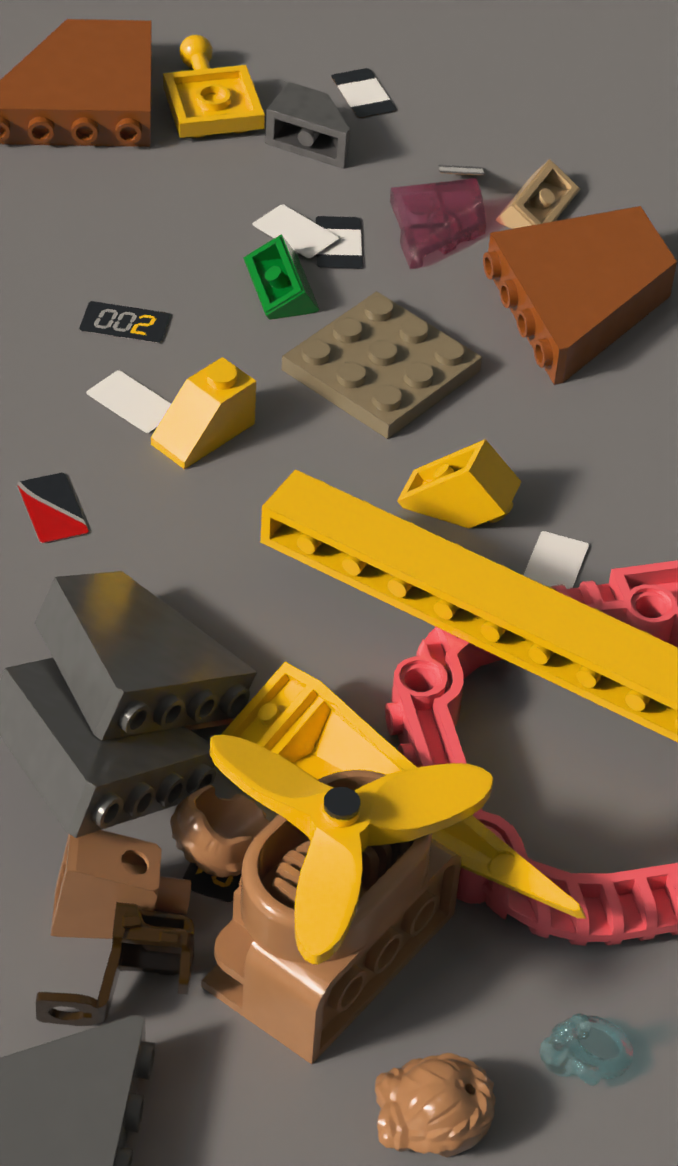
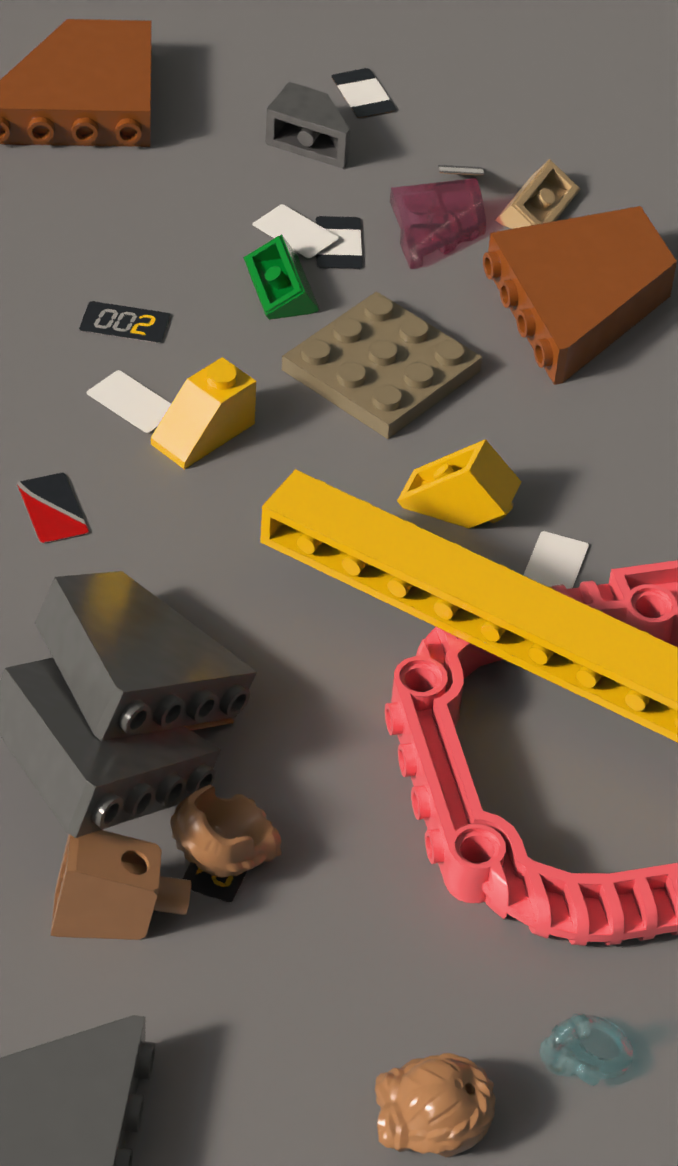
dark brown piece [35,902,195,1026] -> none
yellow plate [163,35,265,138] -> none
brick [201,735,493,1064] -> none
yellow plate [221,662,586,918] -> none

